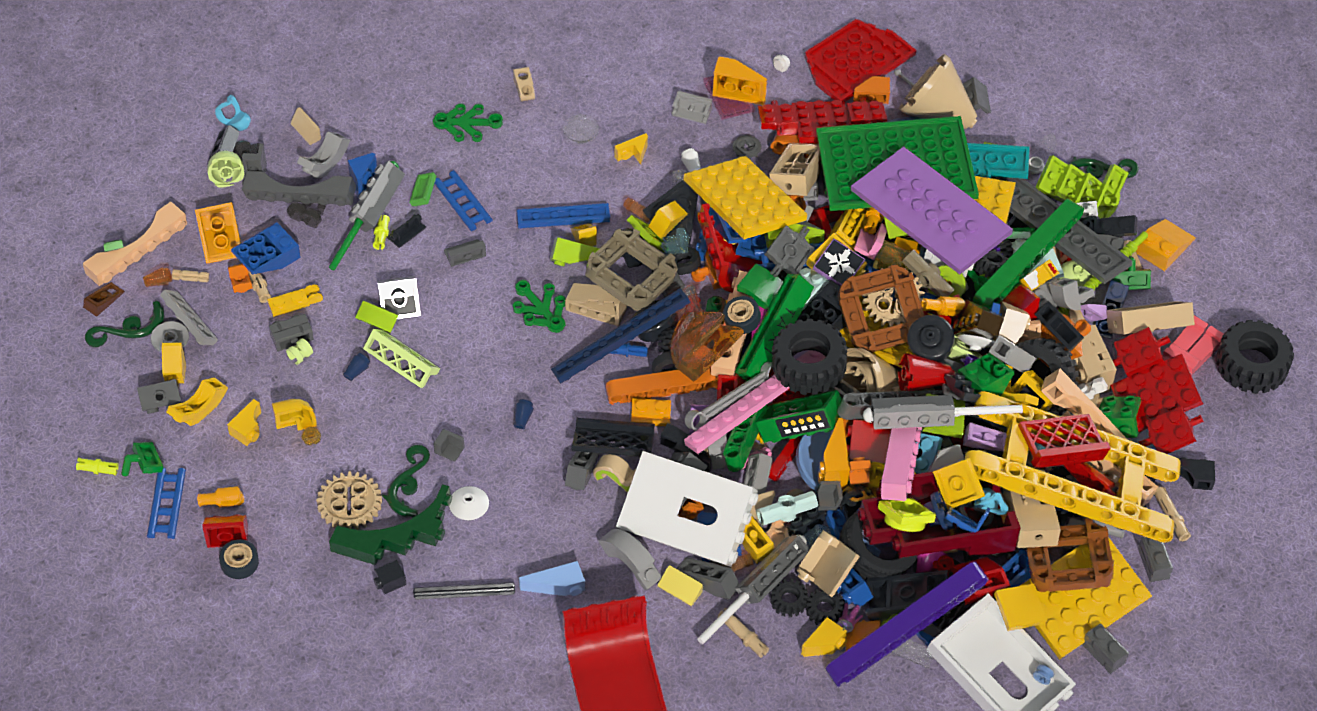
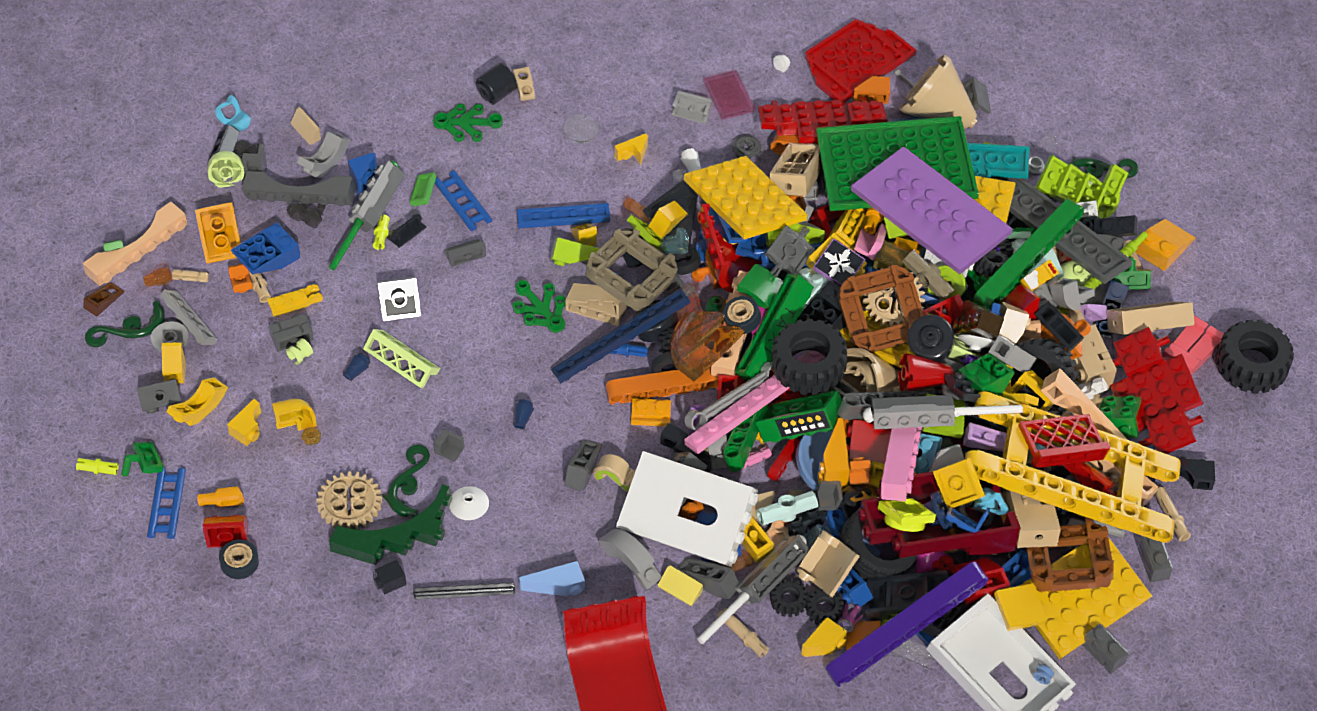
lime slope [355,301,398,333] -> none
black fence [572,417,655,457] -> none
light orange slope [713,56,767,105] -> none
light grey slope [744,453,772,494] -> none
light orange arm [921,296,965,316] -> none
none -> black piece [475,63,518,105]

